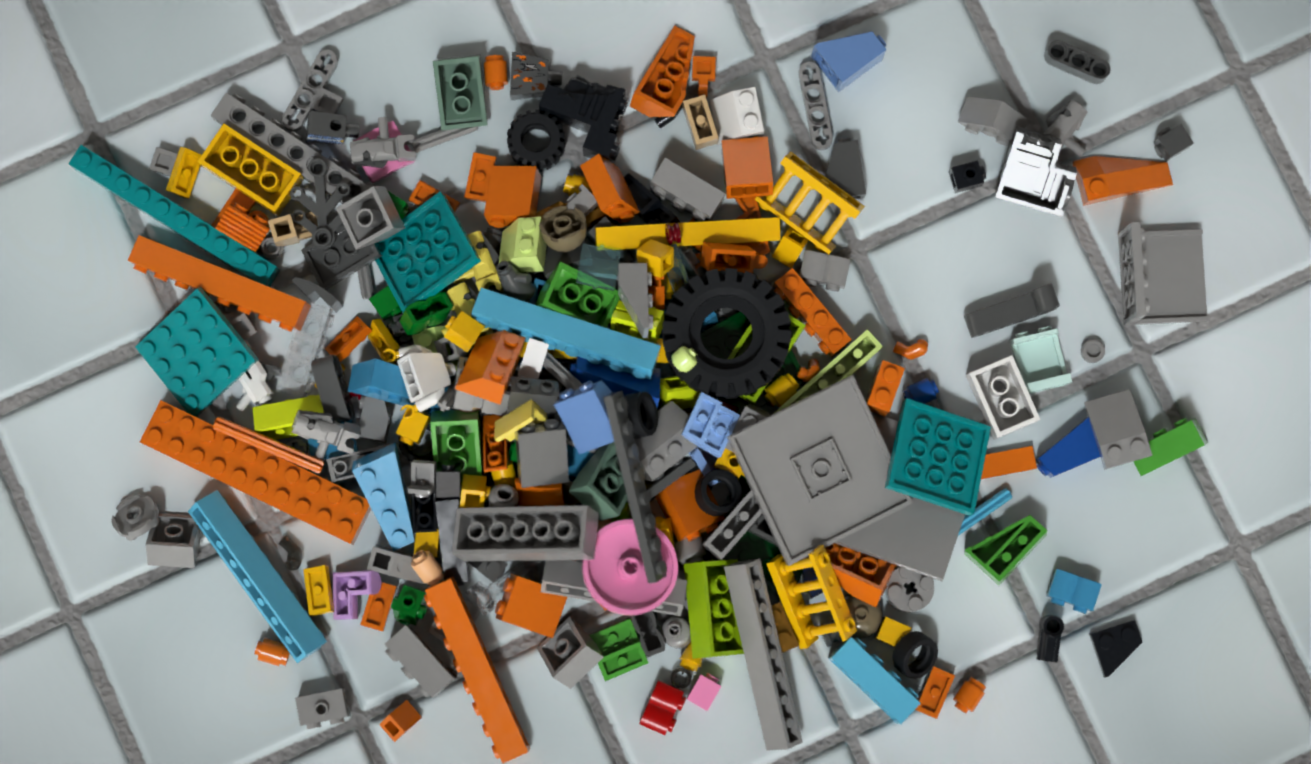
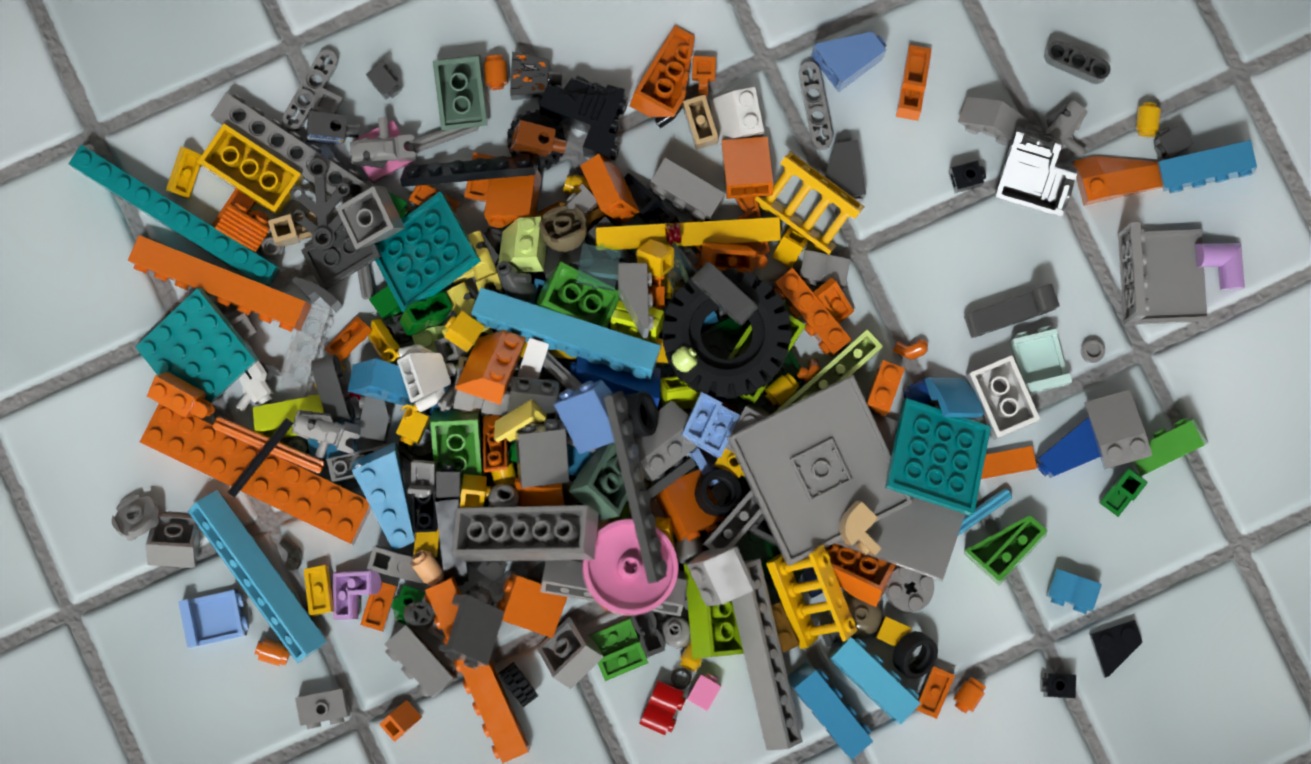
light grey plate [149,147,178,176] -> none
black piece [1036,615,1064,662] -> none
none -> orange brick [147,372,215,418]
none -> light blue panel [178,589,249,648]
none -> black bar [228,418,294,498]
none -> dark grey brick [366,60,402,100]
none -> black plate [400,154,540,187]
none -> dark grey wheel [404,602,433,626]
none -> dark grey panel [438,595,504,669]
none -> black tyre [498,662,538,707]
none -> dark orange torso [510,120,567,157]
none -> light grey slope [687,546,756,606]
none -> dark grey beam [691,262,758,326]
none -> dark azure wedge [787,661,874,760]
none -> orange plate [814,277,854,324]
none -> tan brick [839,501,882,555]
none -> orange slope [896,45,932,121]
none -> dark azure slope [925,377,985,418]
none -> black brick [1040,673,1076,698]
none -> green brick [1099,467,1148,517]
none -> yellow brick [1136,102,1161,137]
none -> dark azure wedge [1157,140,1257,194]
none -> lavender brick [1195,243,1245,290]

